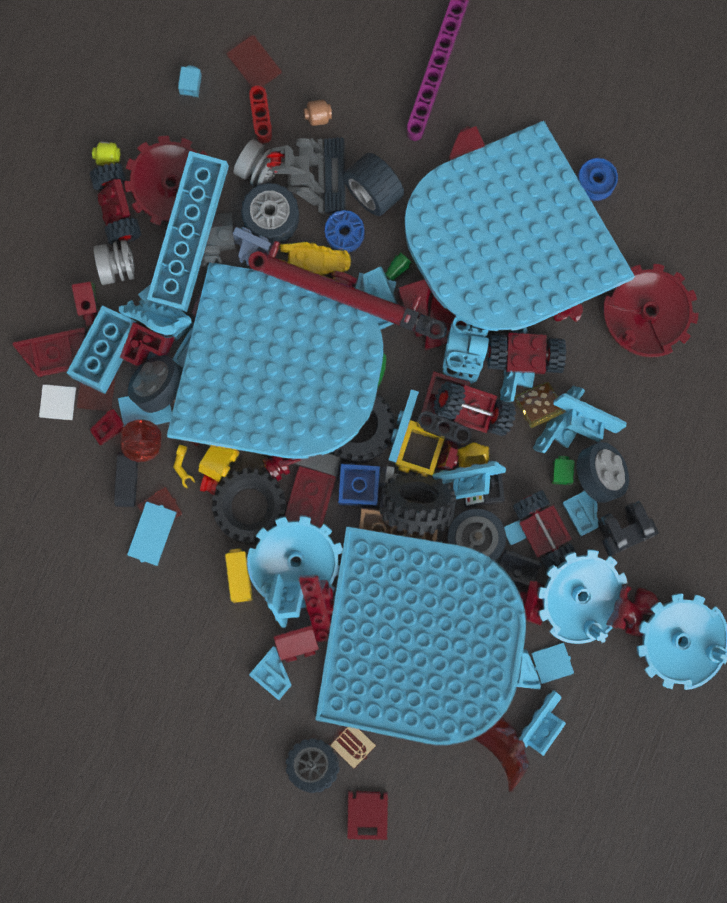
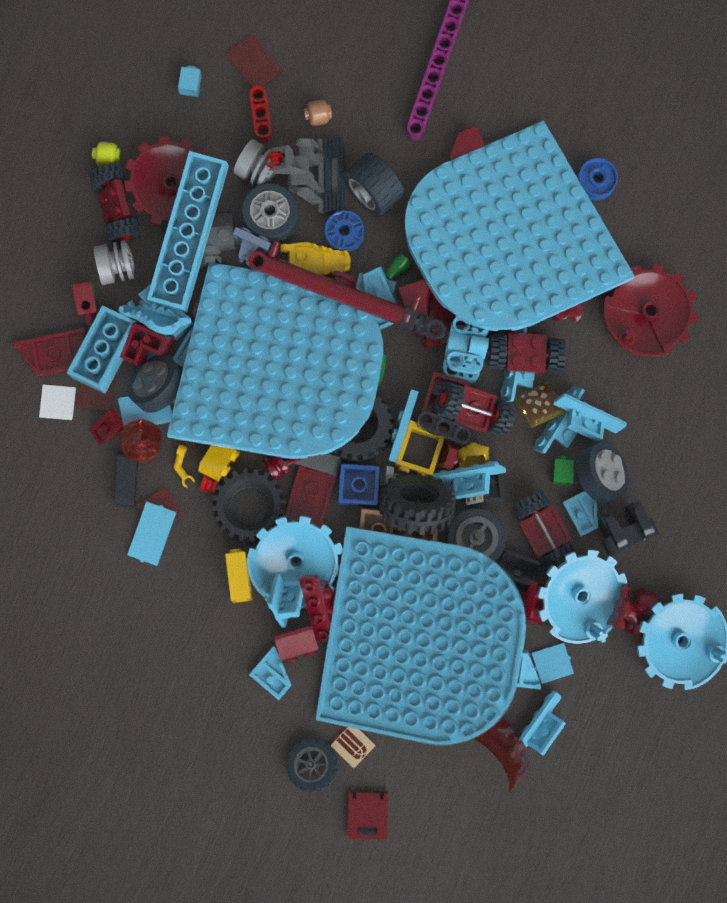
medium azure tile [504,520,526,546] -> none

